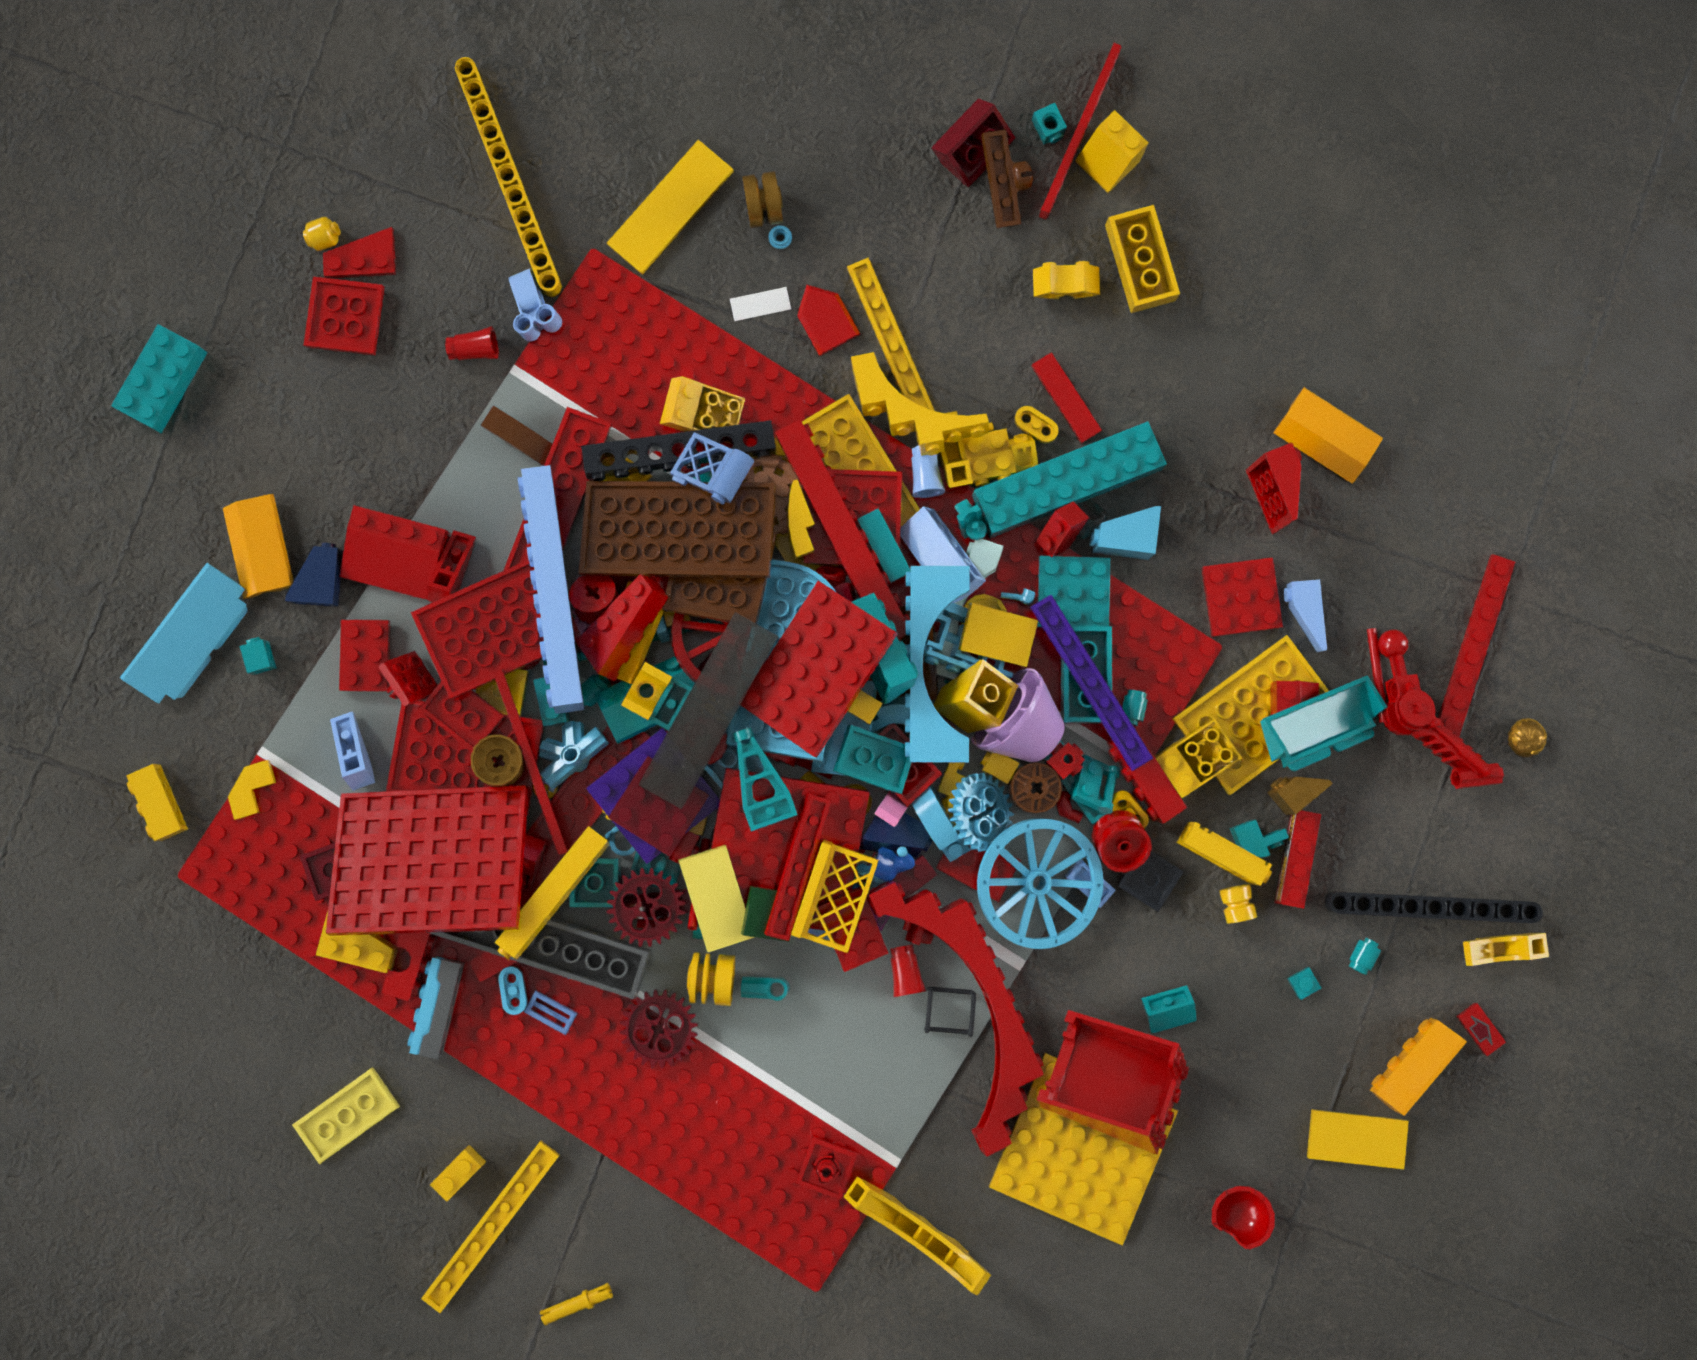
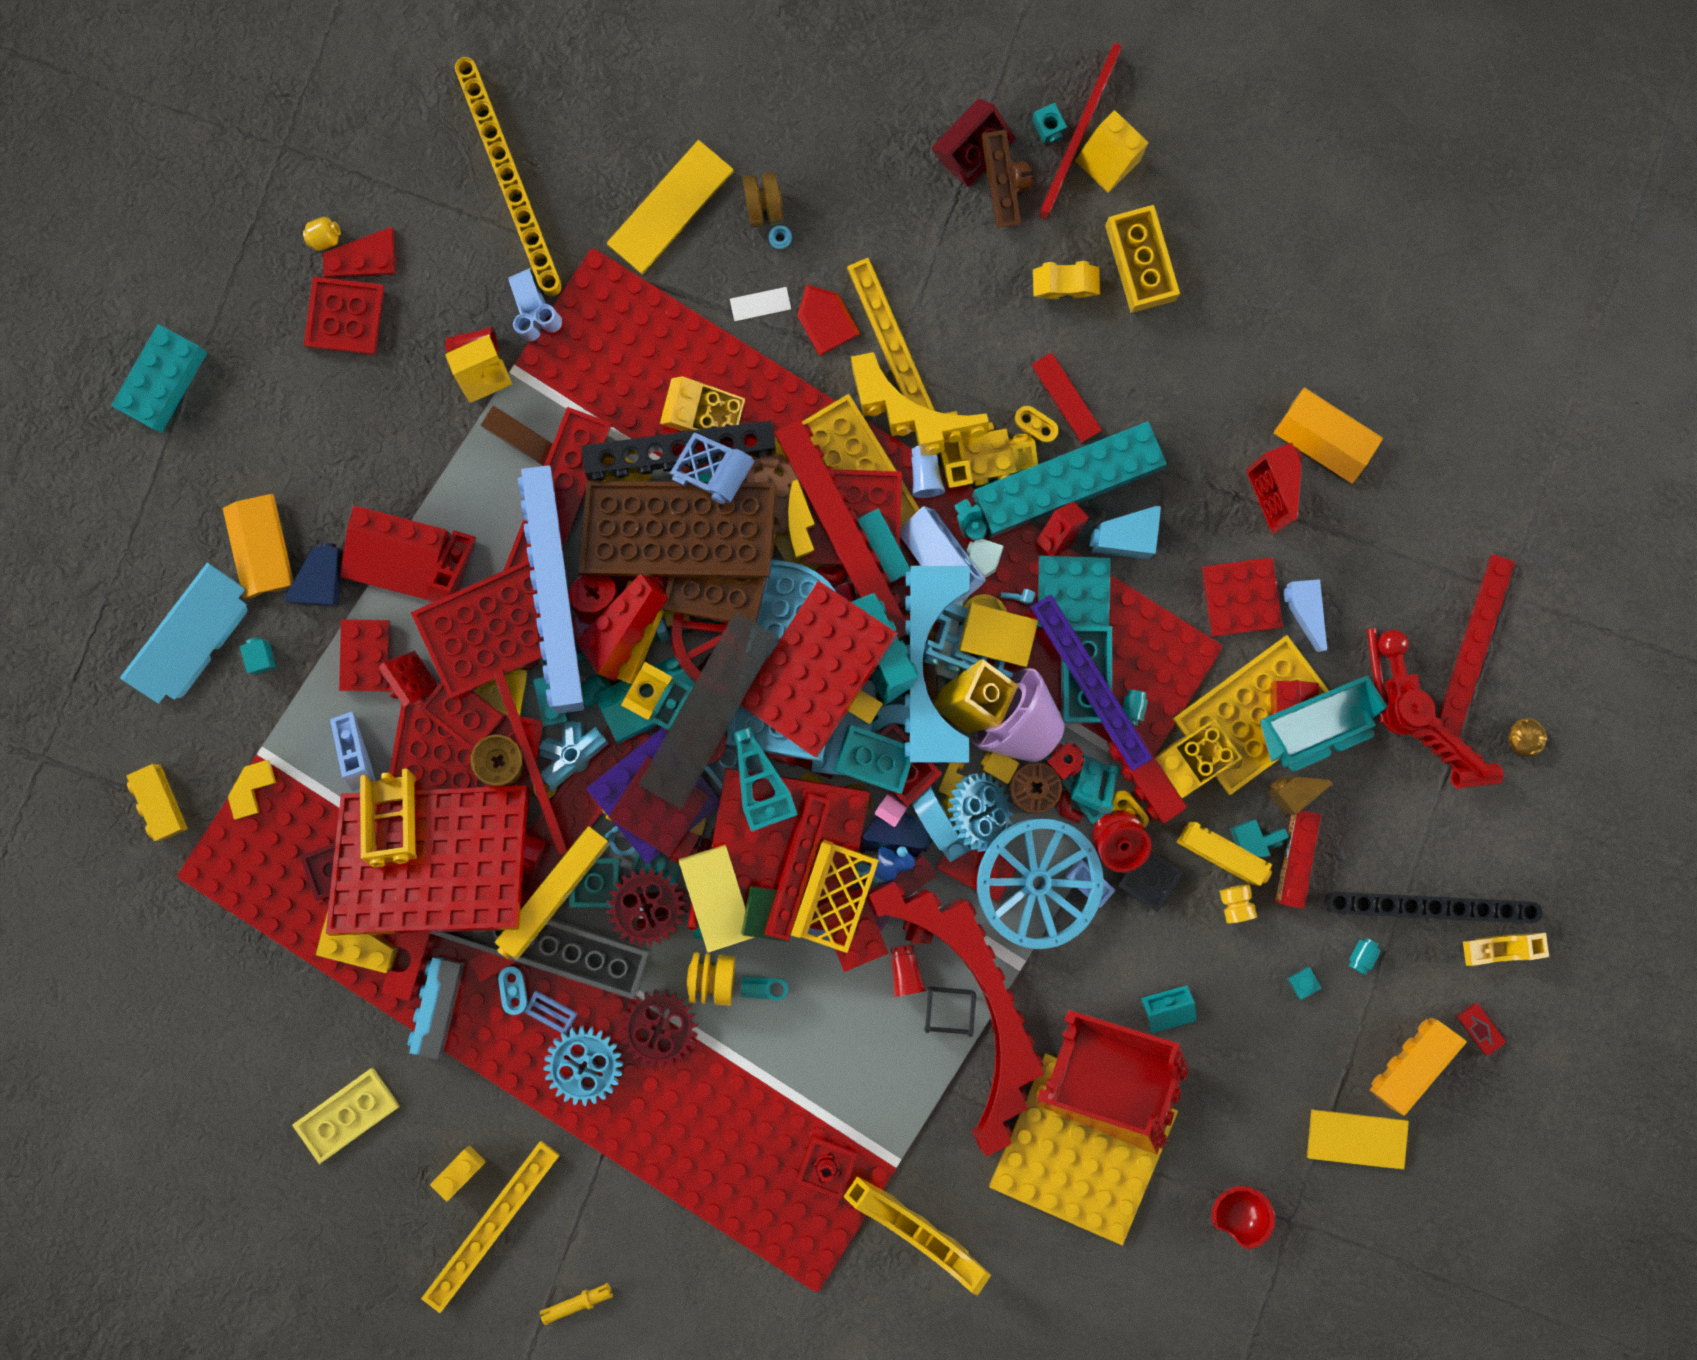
none -> yellow door [360,769,417,867]
none -> yellow piece [445,335,512,403]
none -> medium azure gear [544,1026,623,1106]

